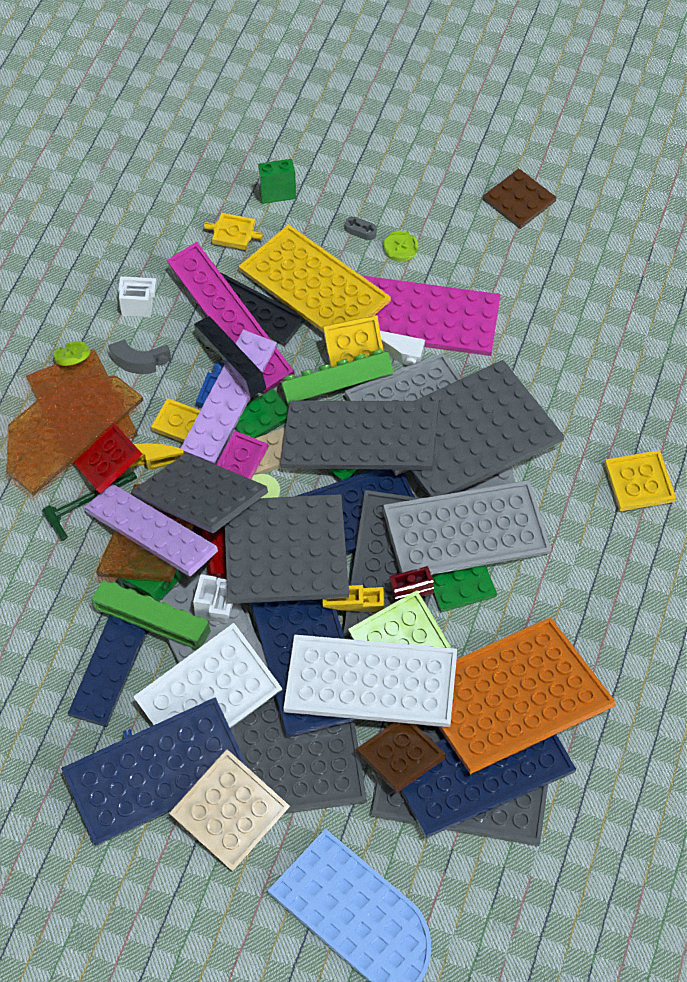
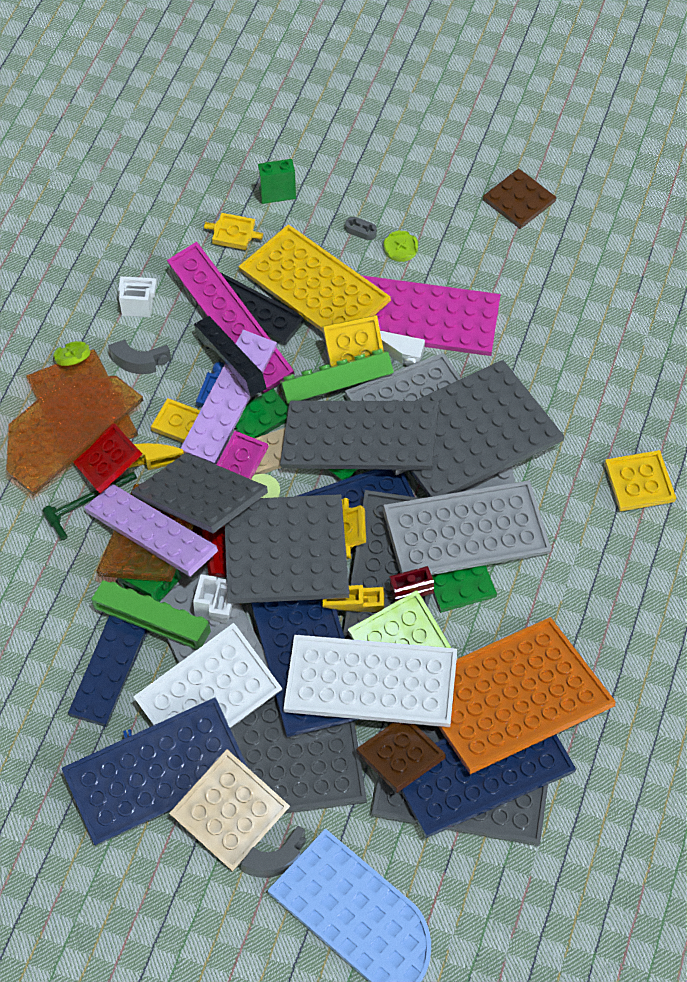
none -> dark grey arch [241,826,306,878]
none -> yellow plate [342,498,366,560]

